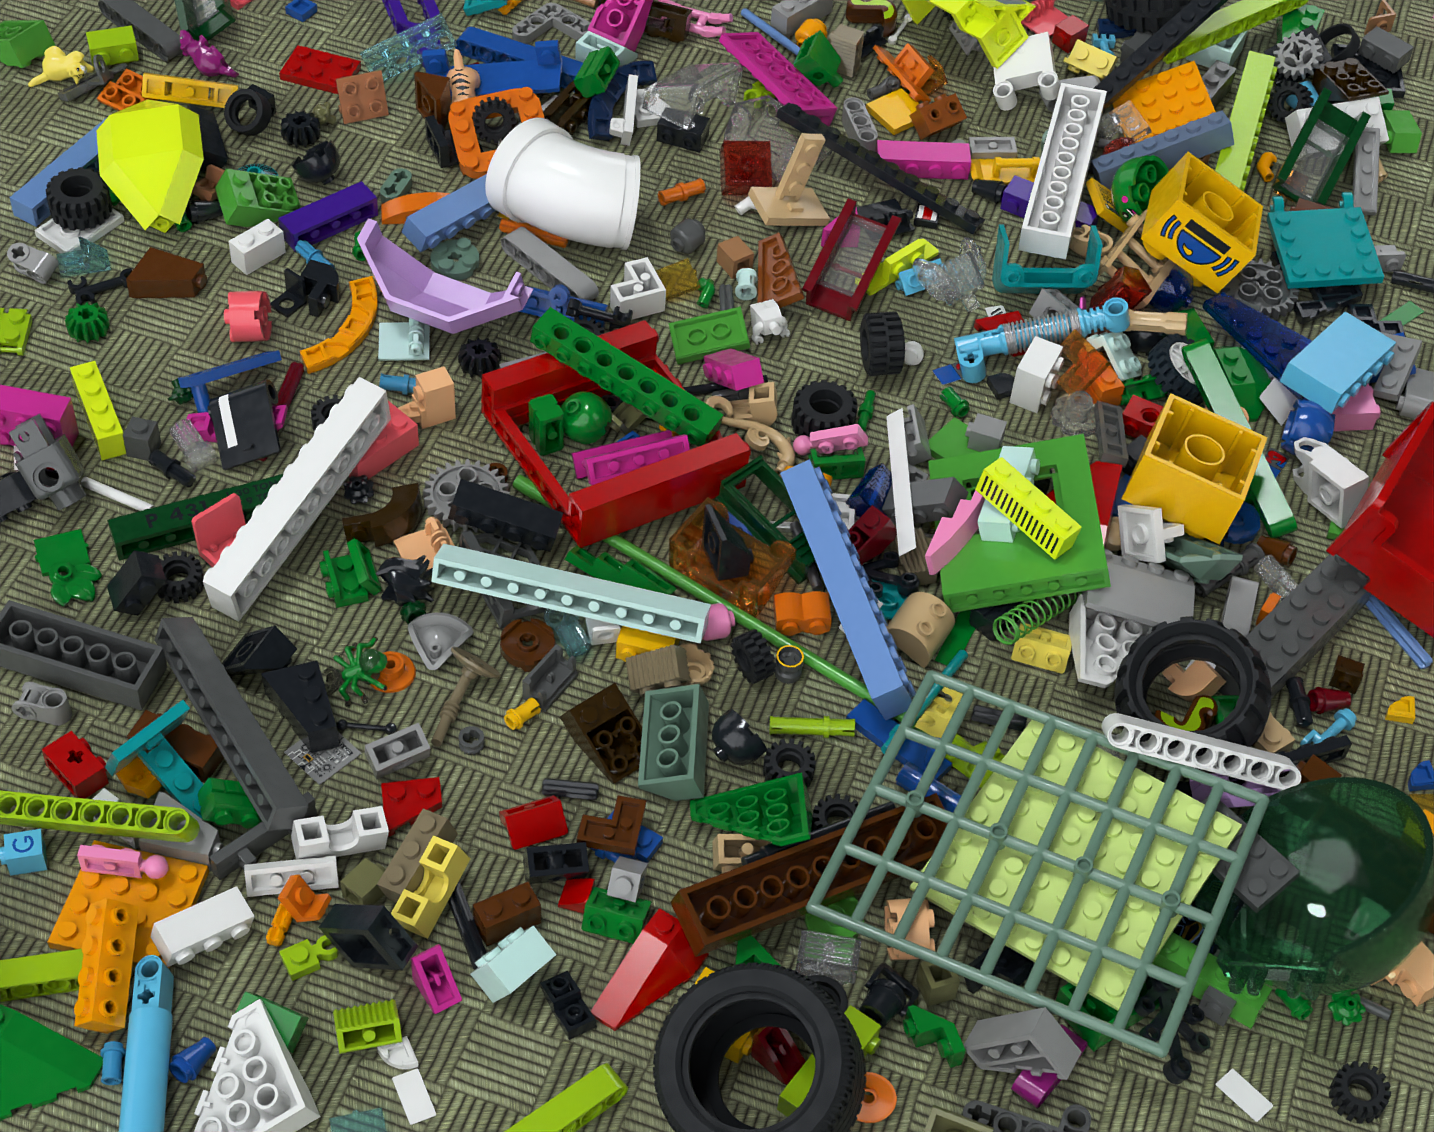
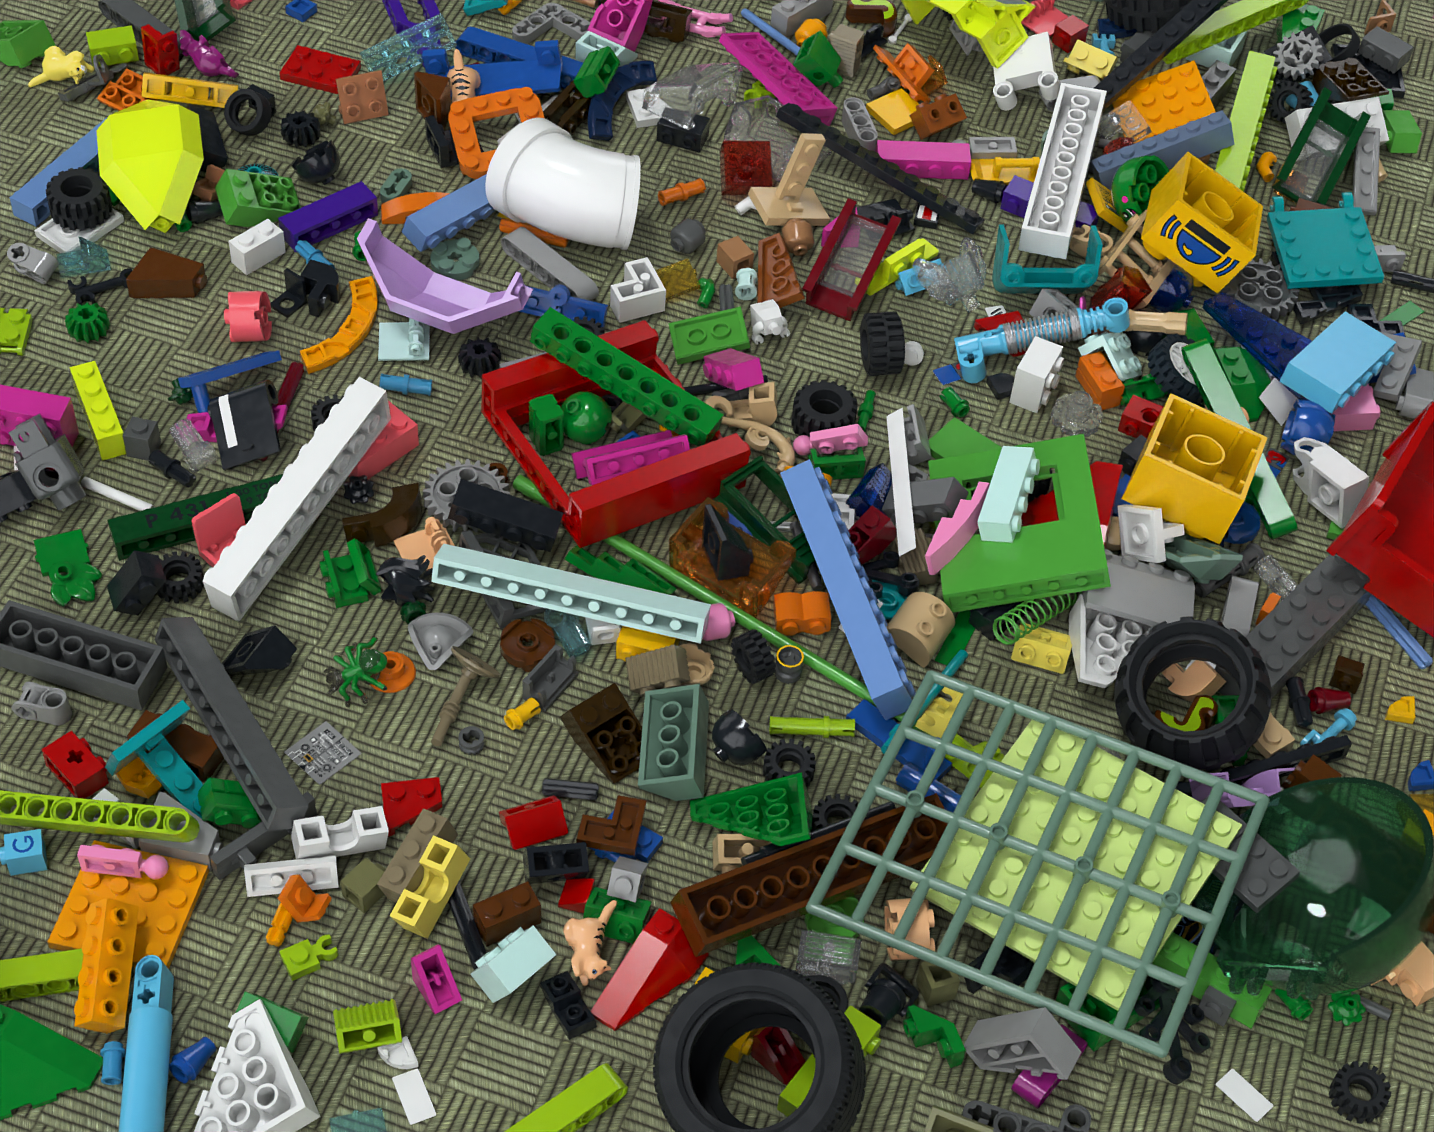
white brick [150,886,254,967] -> none
black wedge [261,660,339,753] -> none
black window [319,904,418,970] -> none
black hinge [337,719,397,735] -> none
light grey brick [365,722,431,779] -> none
light nougat hinge [398,366,456,429] -> none
black tyre [472,97,516,143] -> none
black bar [566,298,633,332] -> none
white hinge [609,74,638,146] -> none
orange piece [856,1072,897,1123] -> none
light grey brick [965,413,1007,452] -> none
black axle [971,705,1027,731] -> none
neon yellow brick [975,457,1082,560] -> none
clear orange plate [1057,329,1111,400] -> none
dark grey hinge [1094,401,1128,468] -> none
white beam [1102,713,1301,791] -> none
reddish brown cone [1257,535,1298,567] -> none
none -> red bracket [141,24,180,75]
none -> light nougat animal [563,900,617,986]
none -> medium nougat head [781,218,814,256]

